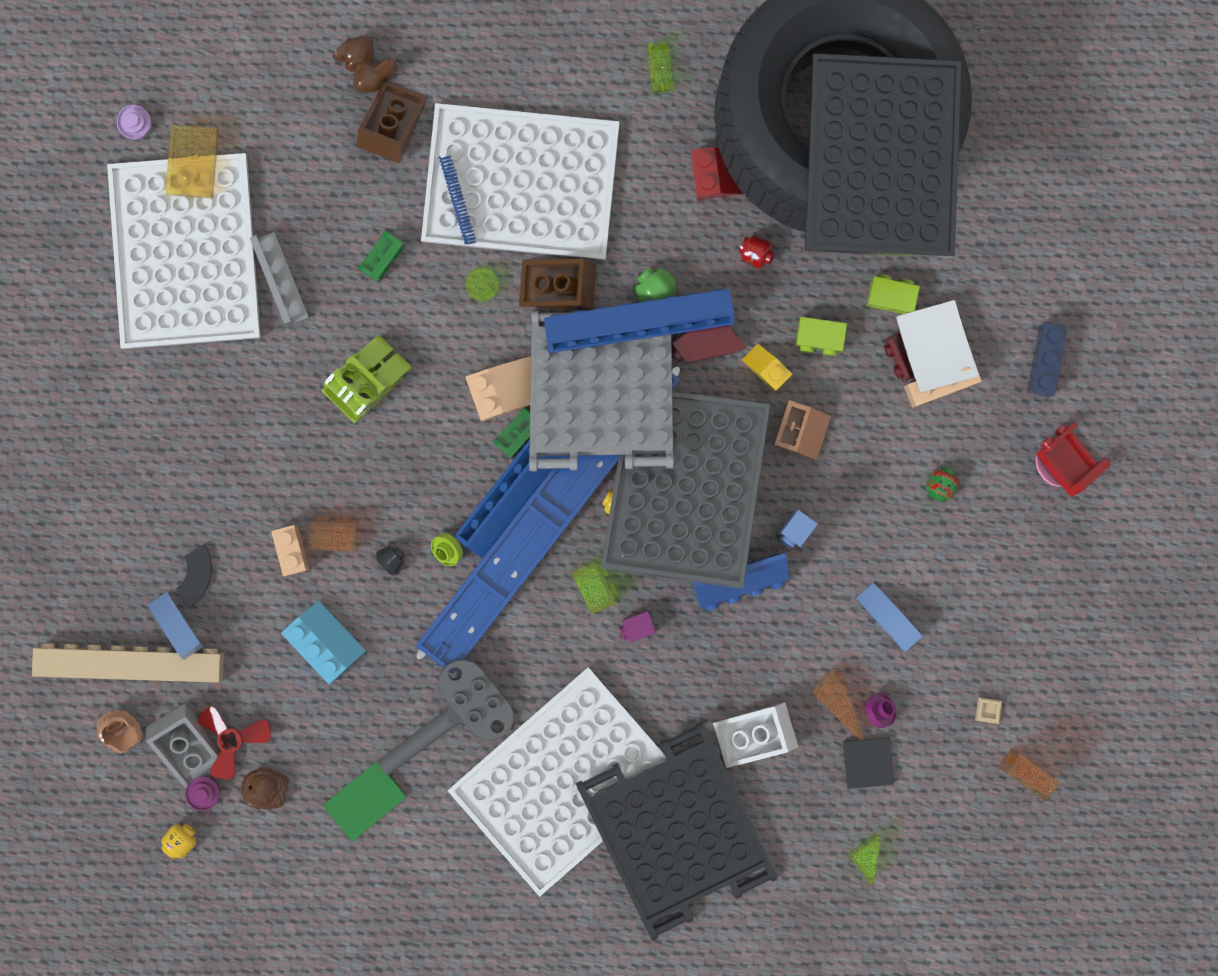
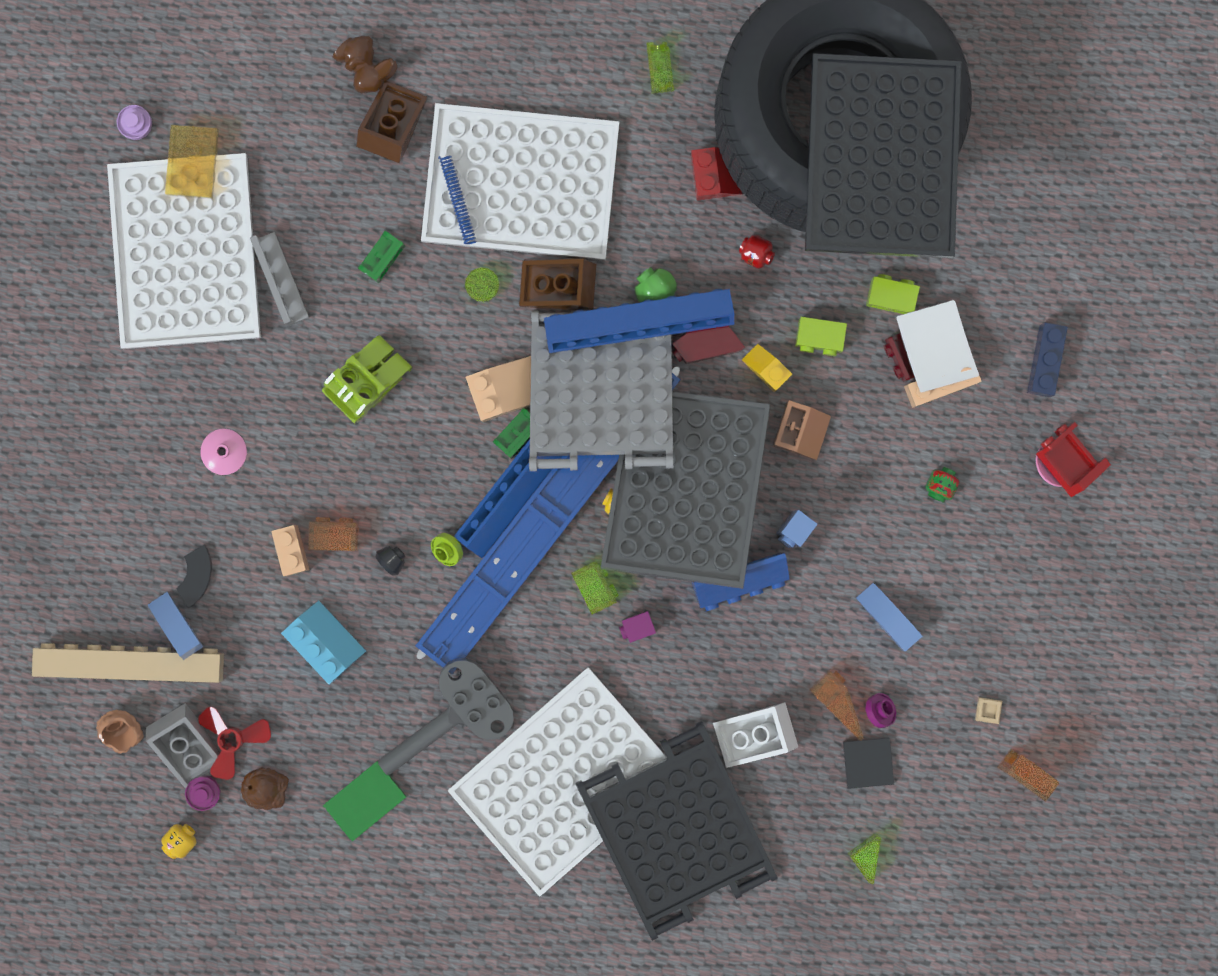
none -> bright pink dish [201,429,247,475]

